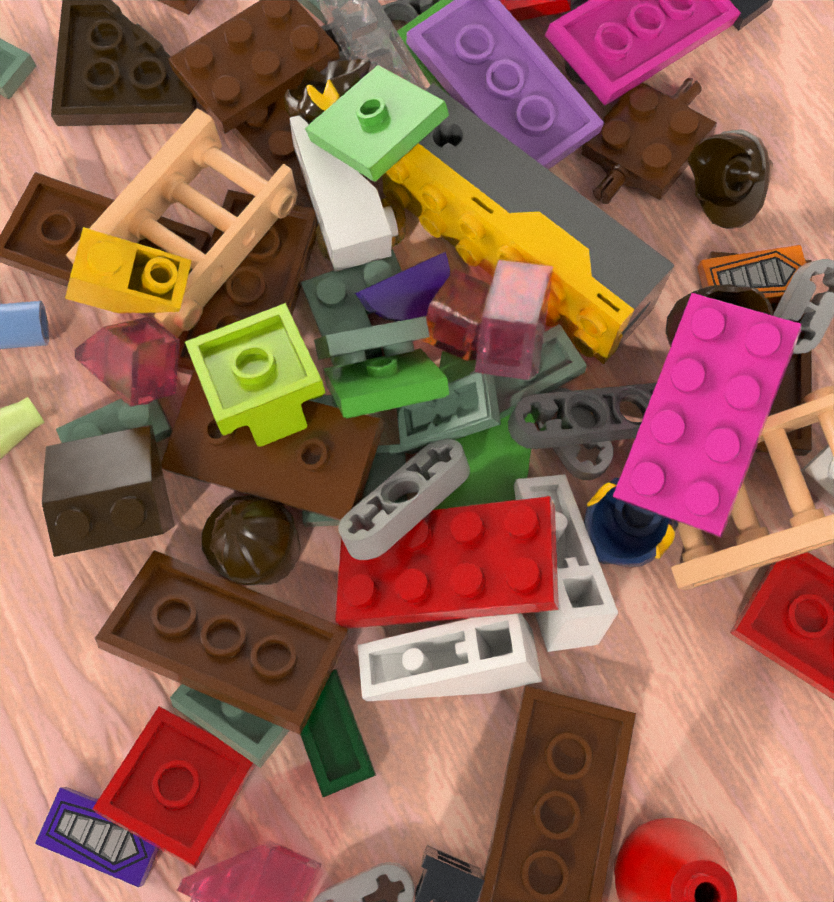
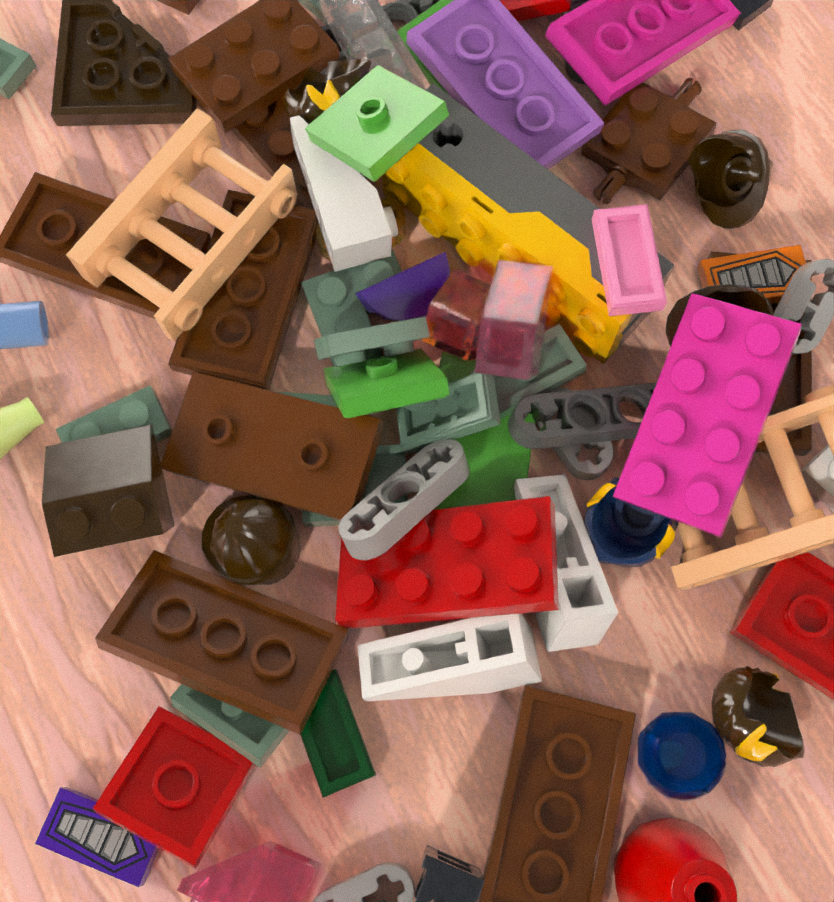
yellow slope [65,227,192,313] -> none
clear pink slope [75,317,180,407] -> none
lime panel [185,303,326,447] -> none
none -> bright pink tile [591,204,667,316]
none -> clear blue hair [637,712,727,802]
none -> dark brown hair [711,666,805,767]

